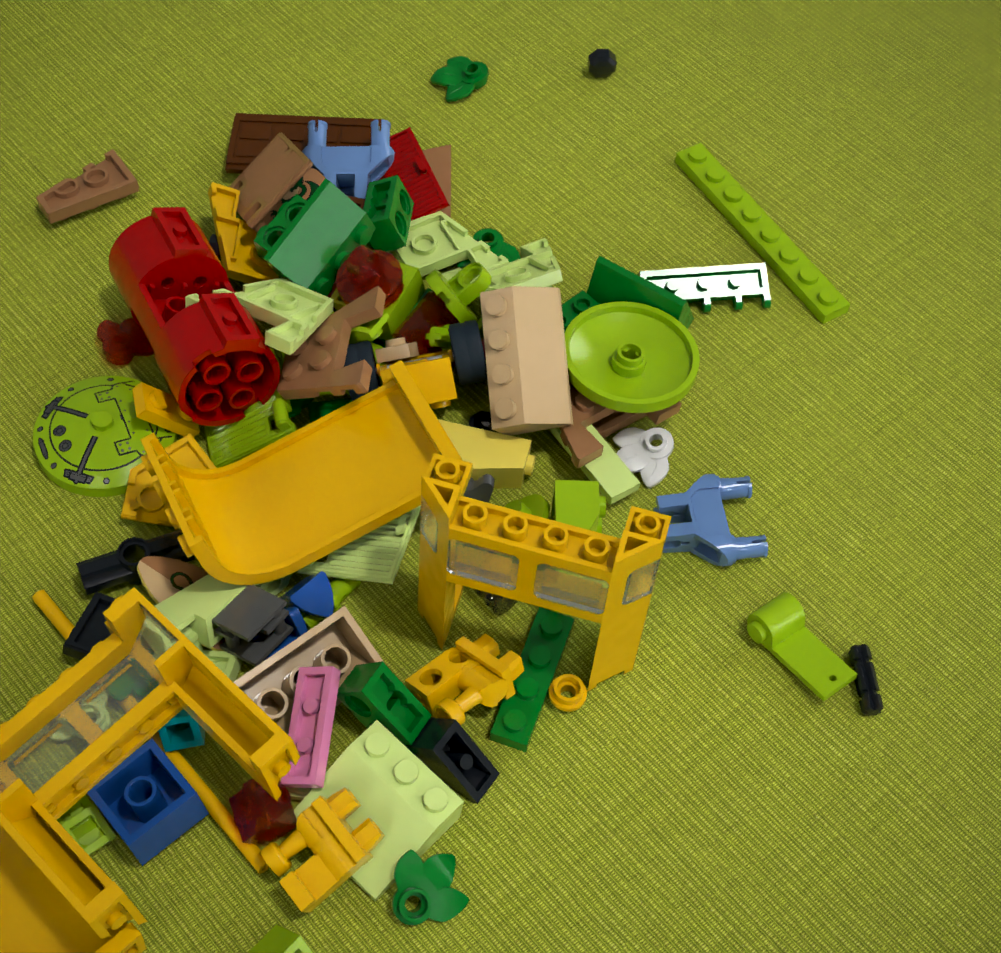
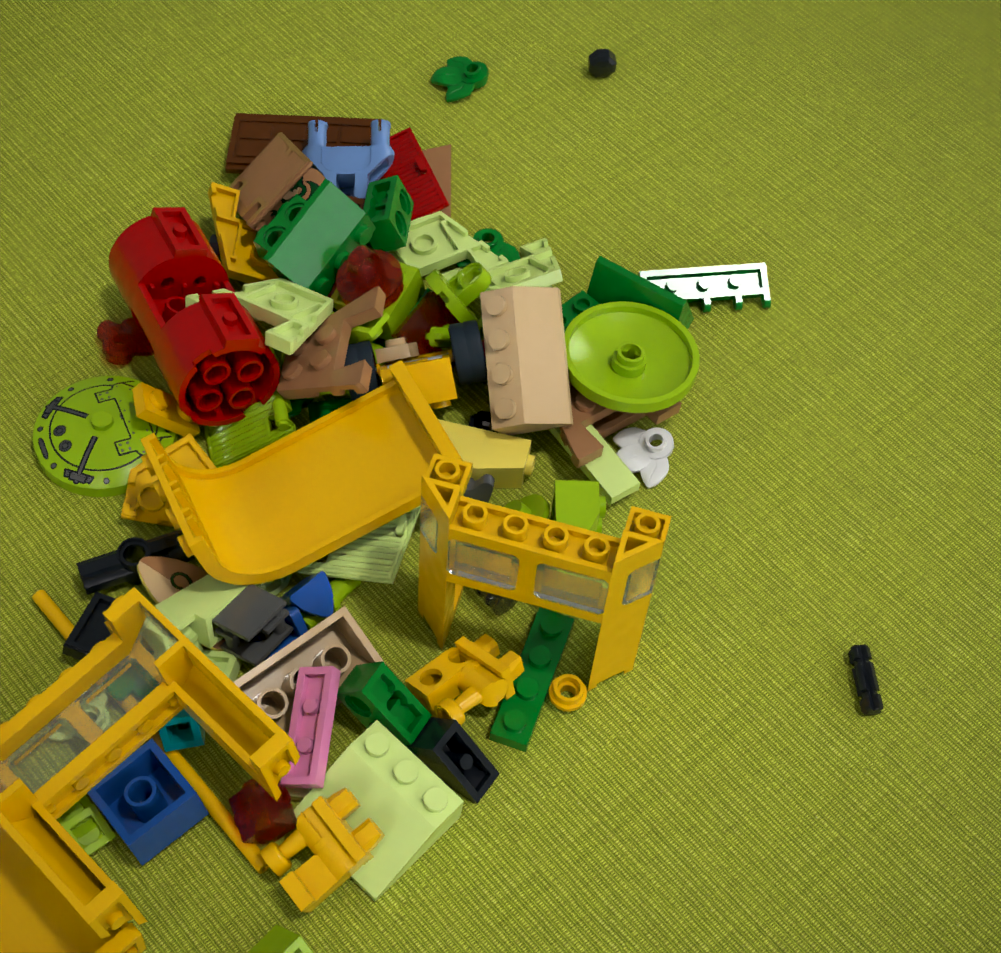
medium nougat wing [36,149,140,224] -> none
green plate [392,849,469,925] -> none
medium blue connector [653,474,768,566] -> none
lime plate [675,143,850,324] -> none
lime door [747,592,857,702] -> none

